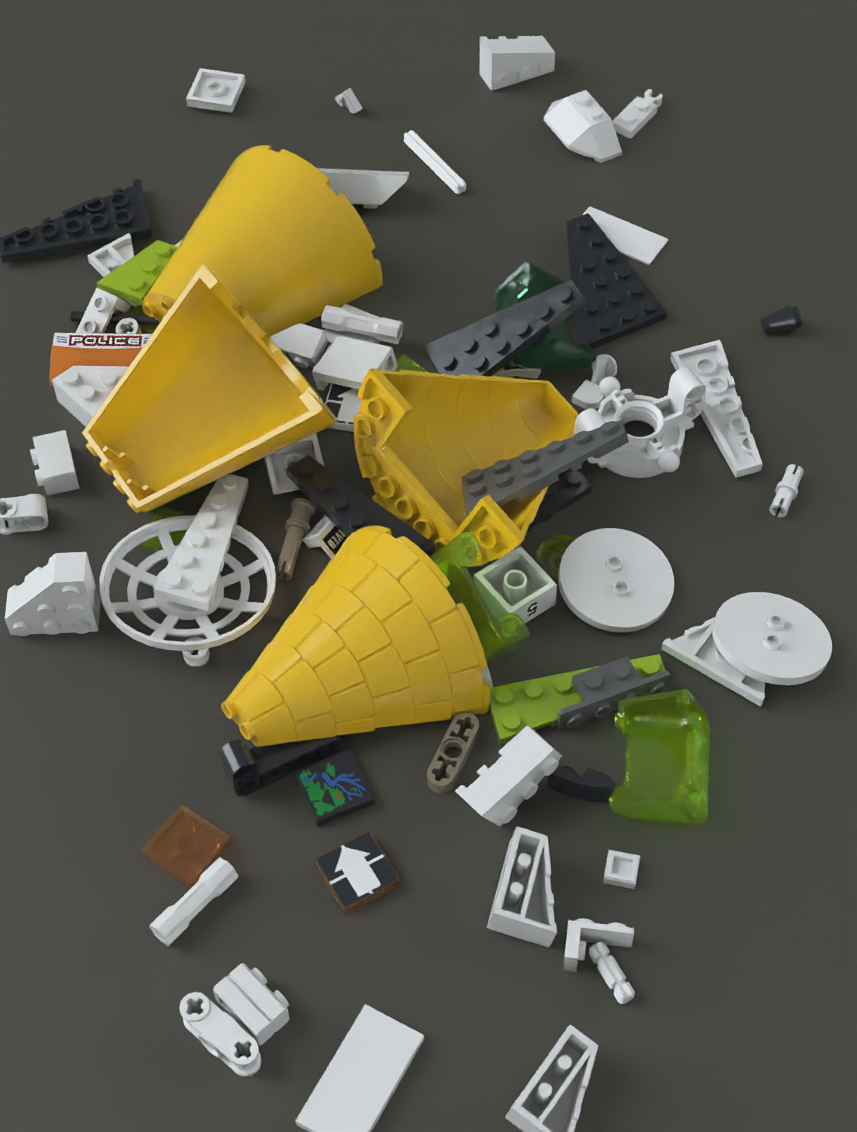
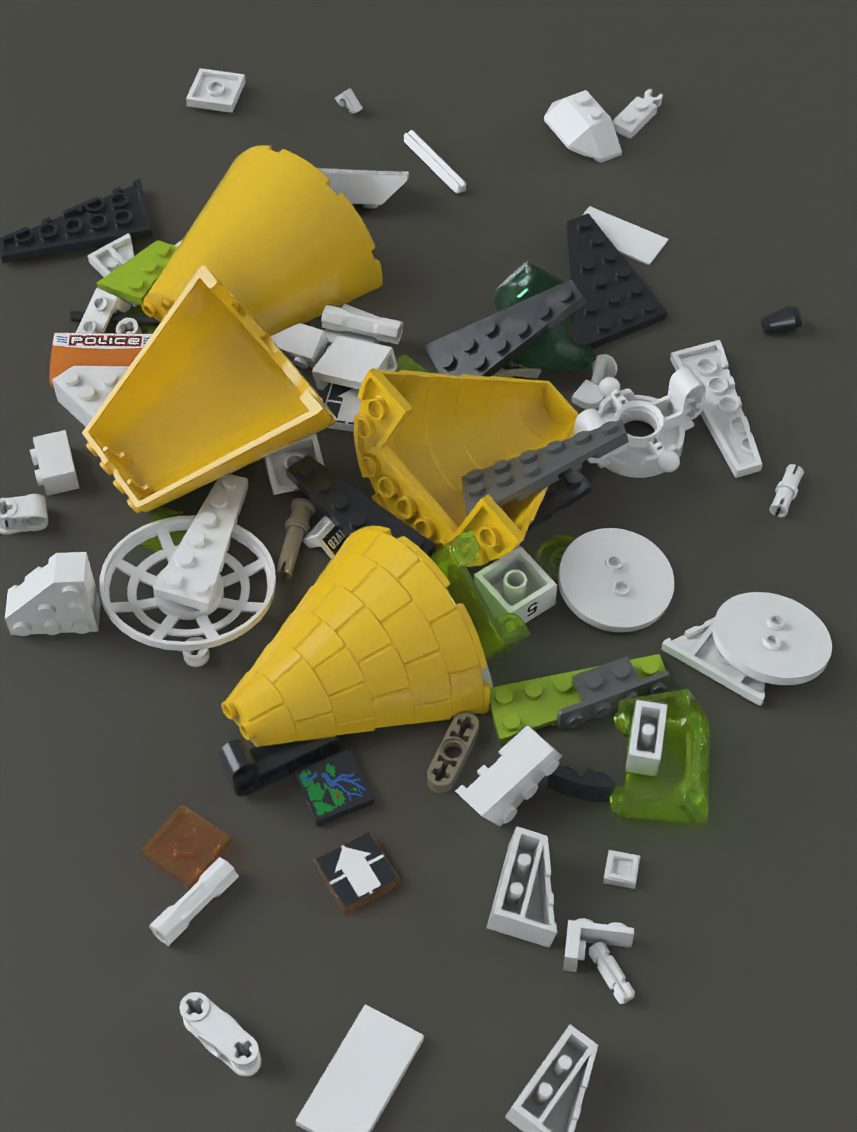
white brick [213,963,289,1046] -> none
white wedge [479,36,555,91] -> none
none -> white brick [625,700,667,776]

